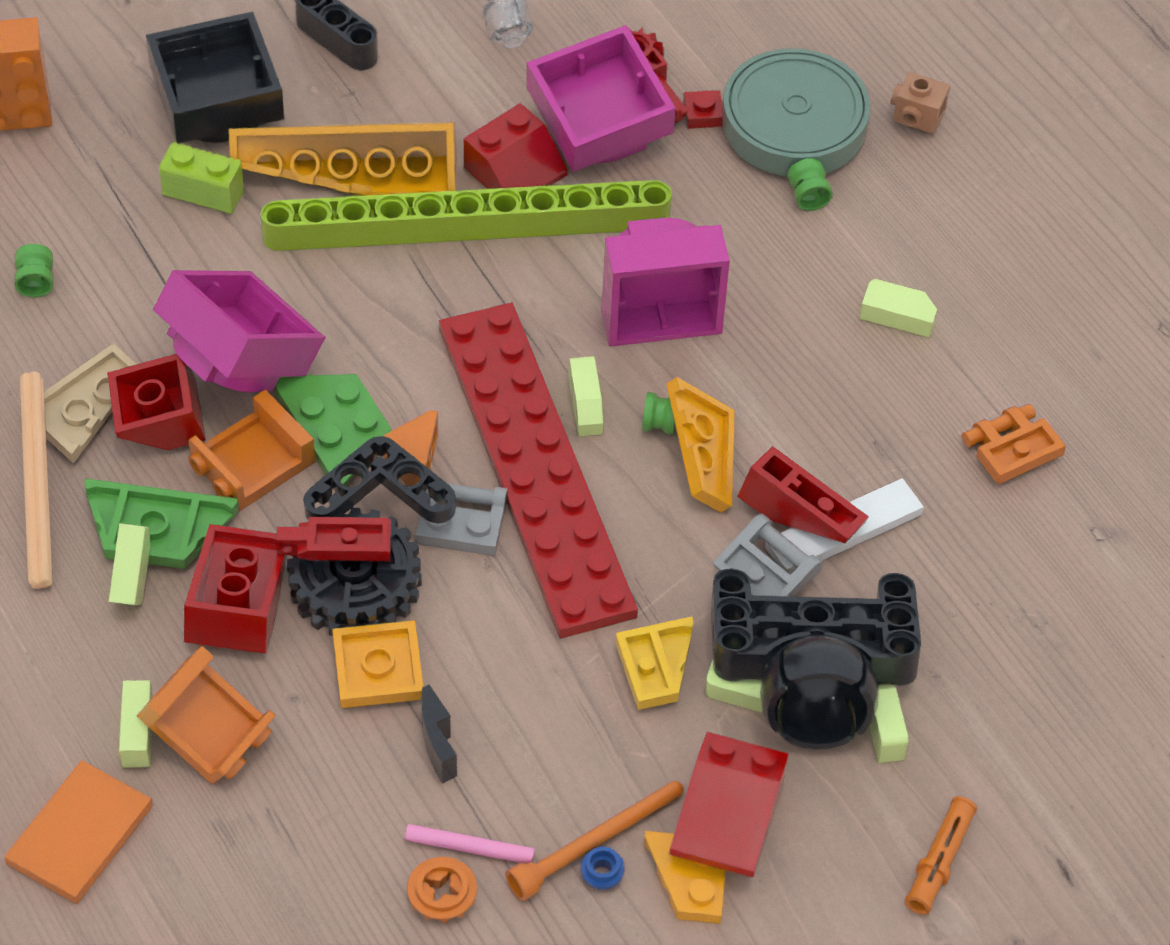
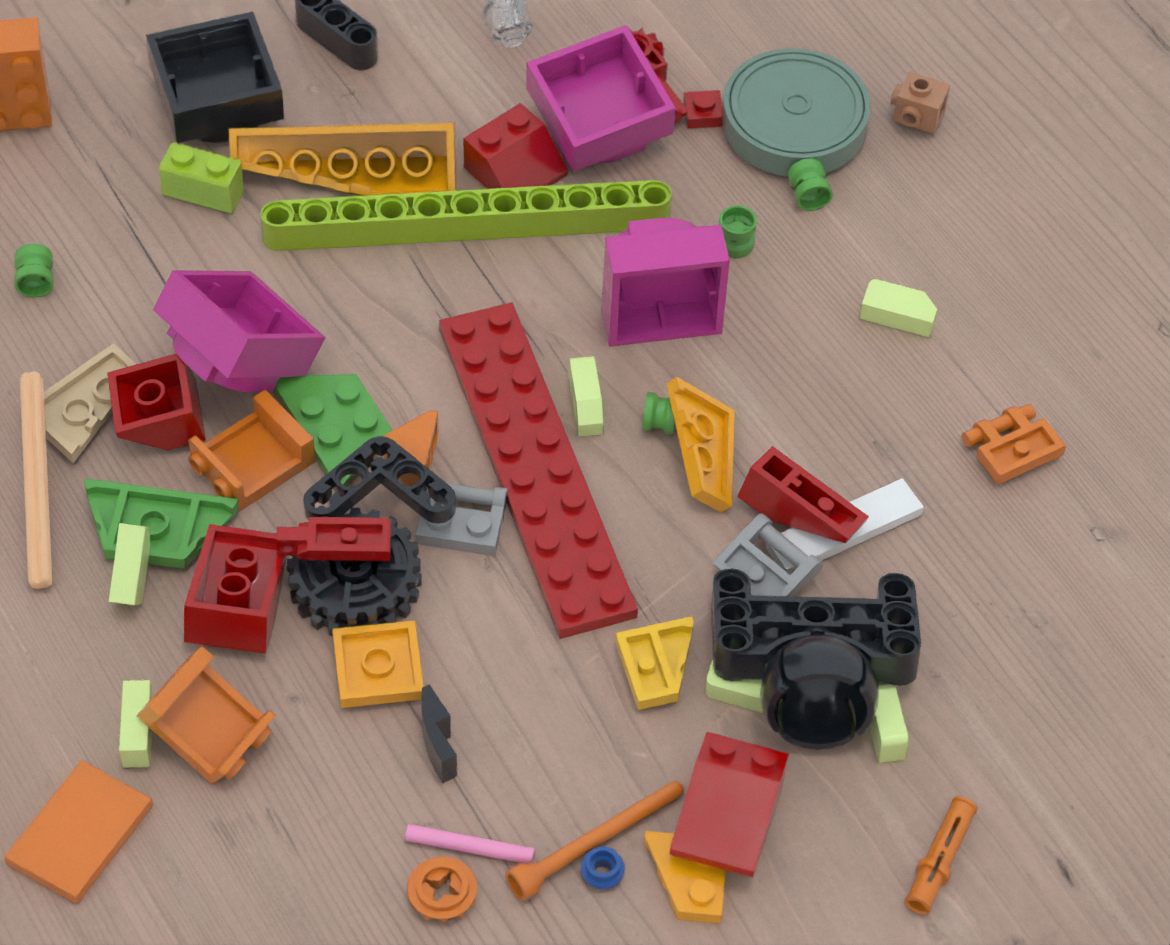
none -> bright green wheel [719,205,757,258]

